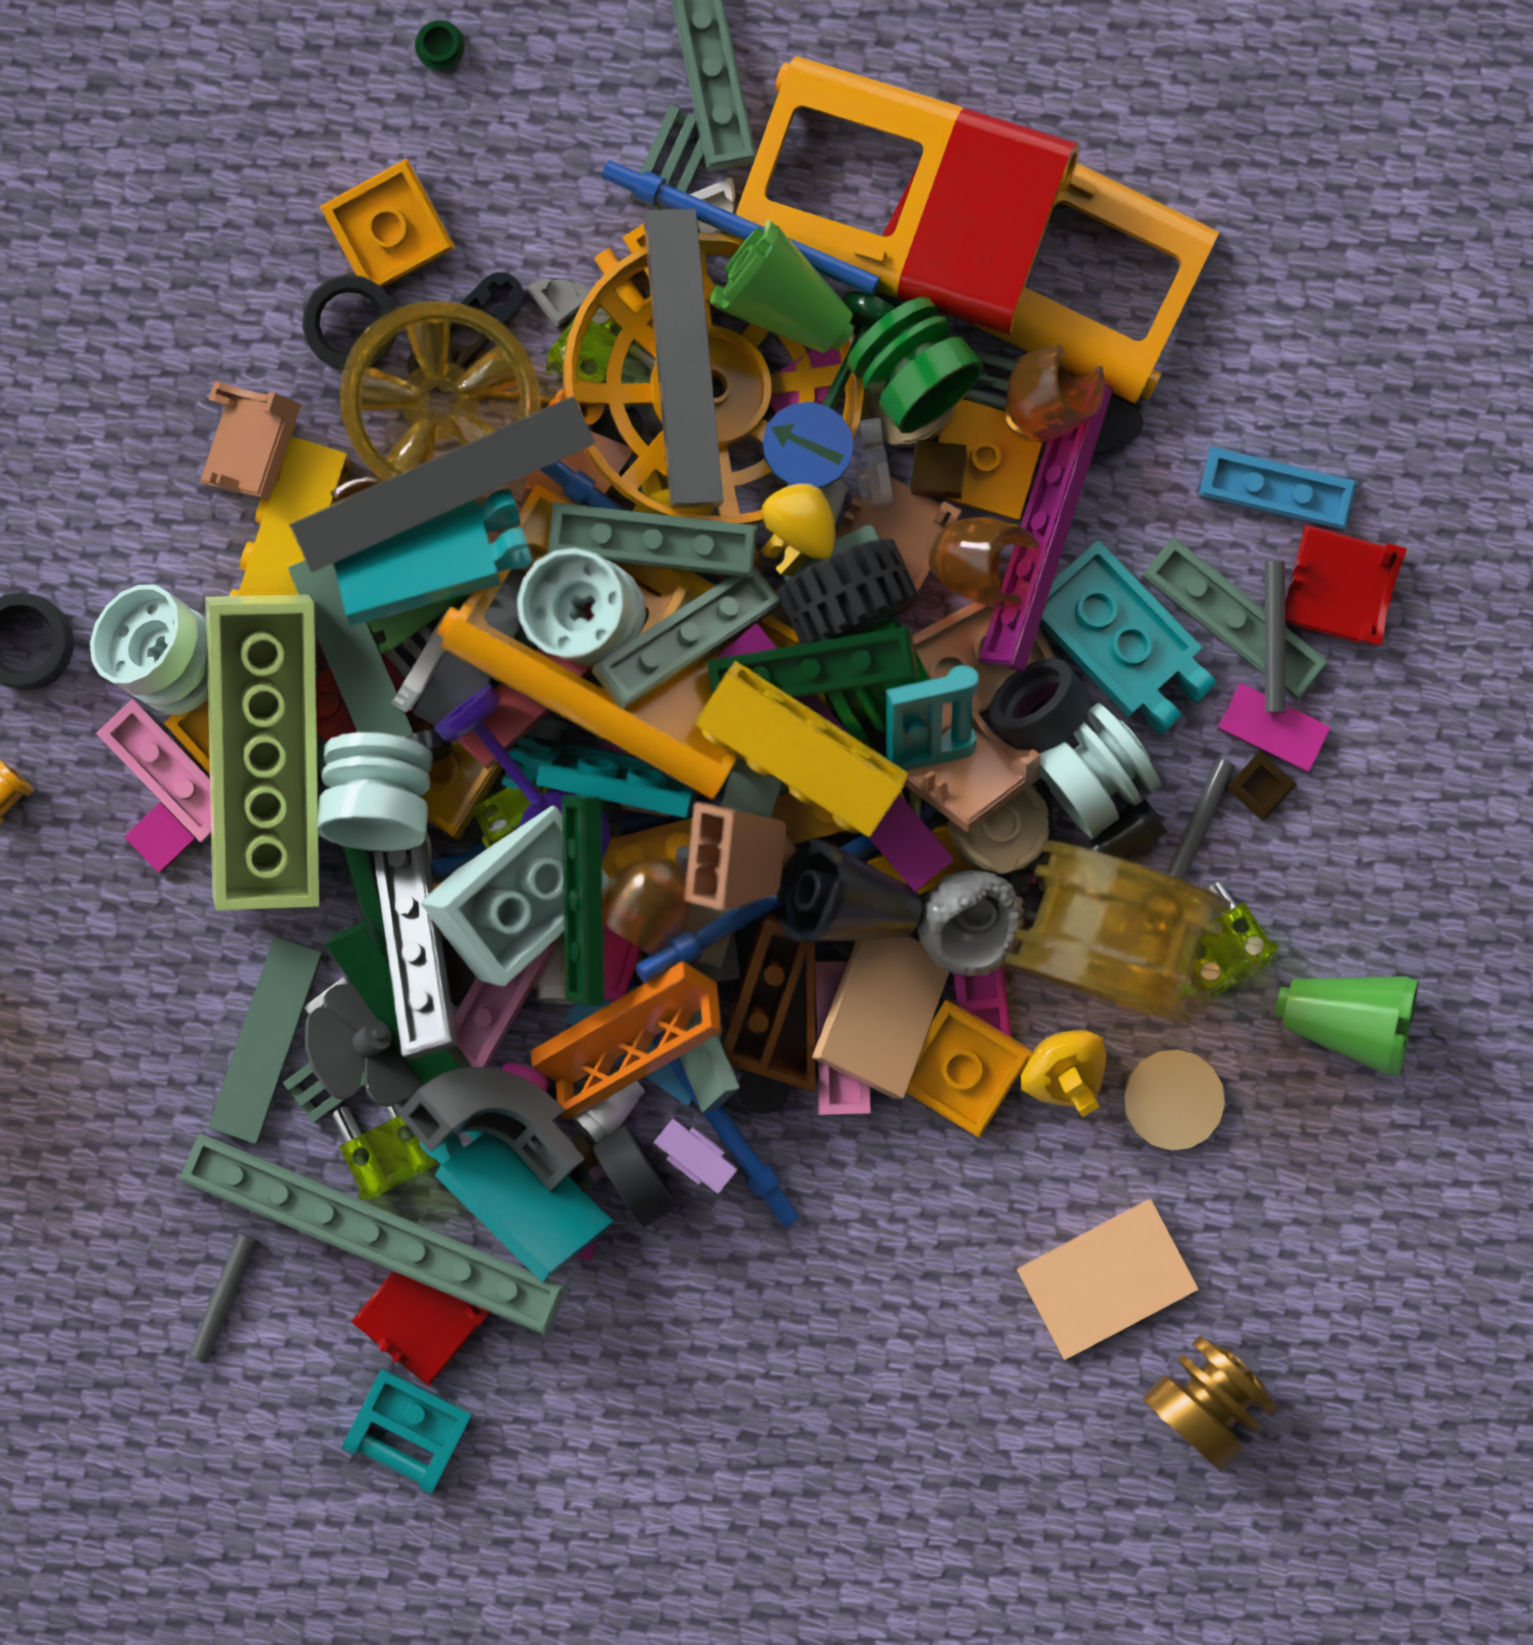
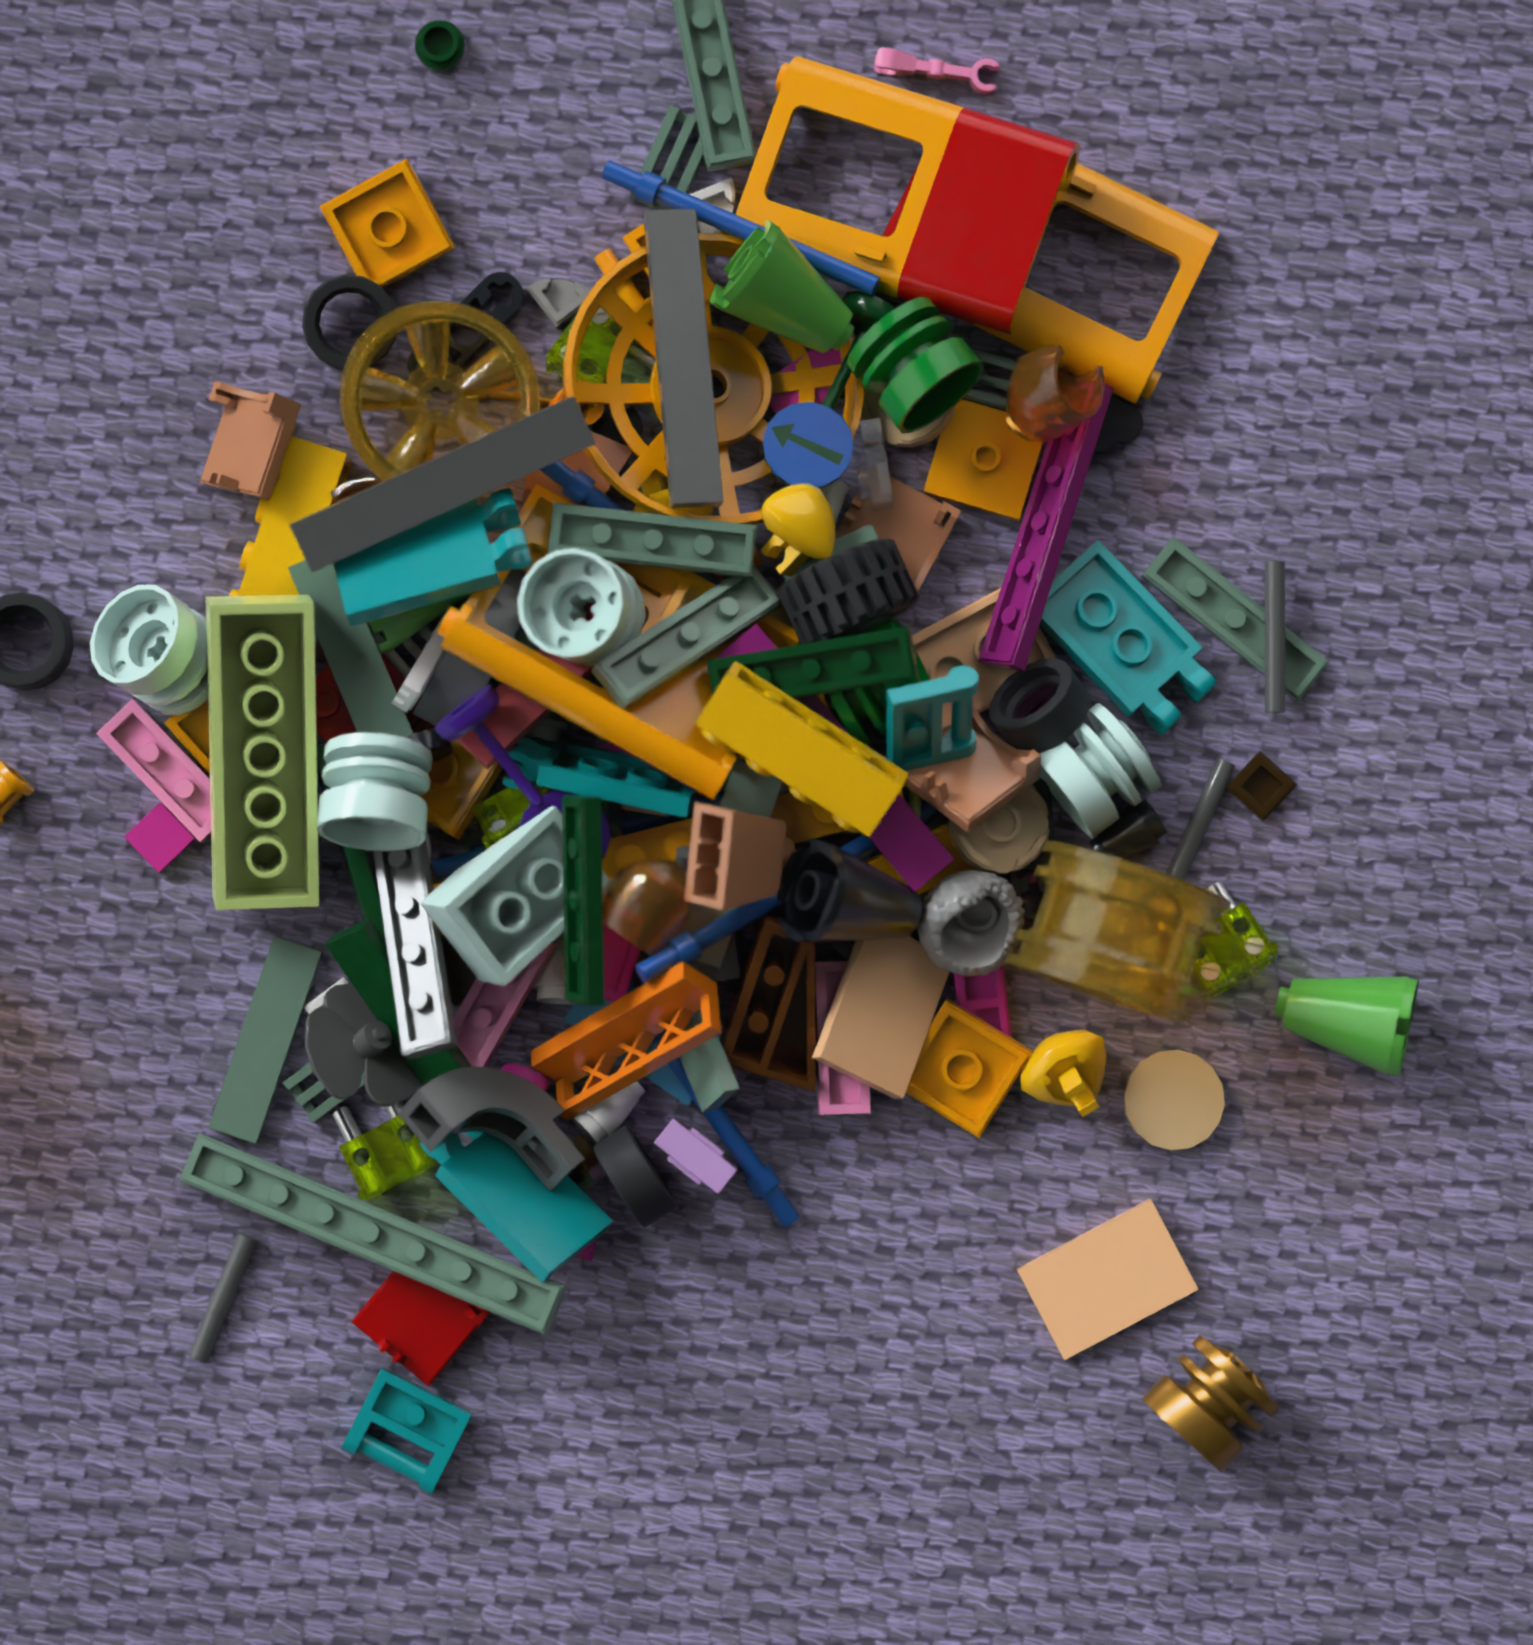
black tile [738,1071,789,1114] -> none
dark brown tile [910,440,968,499] -> none
clear orange piece [928,517,1040,608] -> none
dark azure tile [1198,446,1357,531] -> none
dark pink tile [1217,683,1331,773] -> none
red piece [1285,525,1407,648] -> none
none -> bright pink piece [874,47,1000,95]

